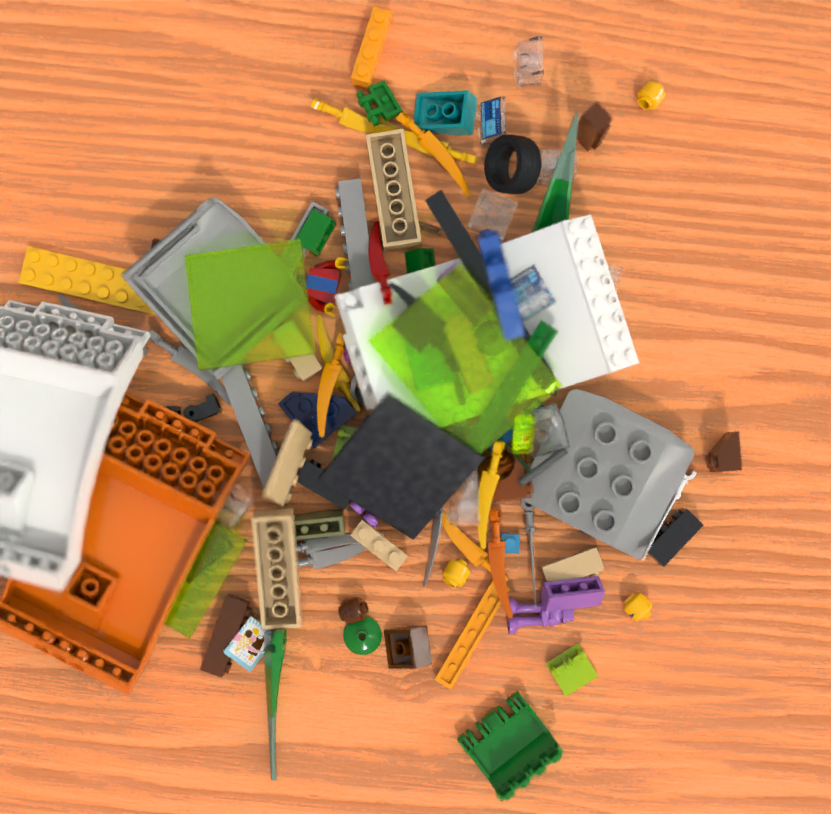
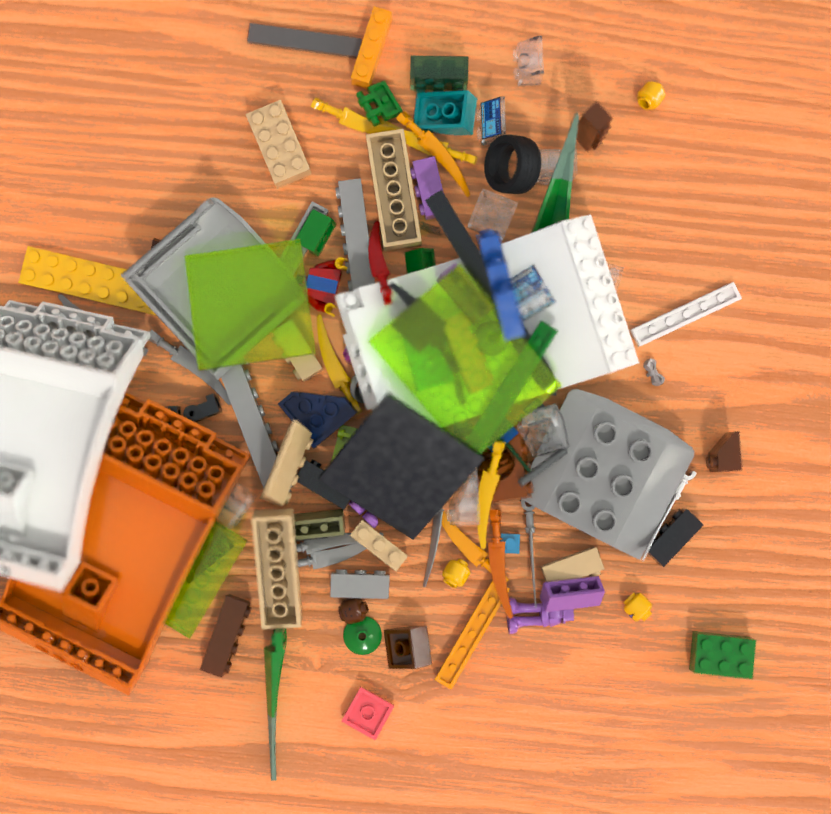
sticker [223,616,273,672] -> none
light orange sword [317,332,346,437] -> none
green hinge [456,691,564,802] -> none
clear neon green tile [511,414,536,454] -> none
lime hinge [545,643,598,696] -> none
none -> tan brick [246,100,312,189]
none -> dark grey tile [247,23,362,59]
none -> light grey brick [330,569,390,599]
none -> coral plate [341,686,394,740]
none -> clear green brick [410,56,468,93]
none -> medium lavender brick [410,156,444,220]
none -> white tile [630,282,742,347]
none -> light grey piece [643,359,665,386]
none -> green brick [689,631,756,679]

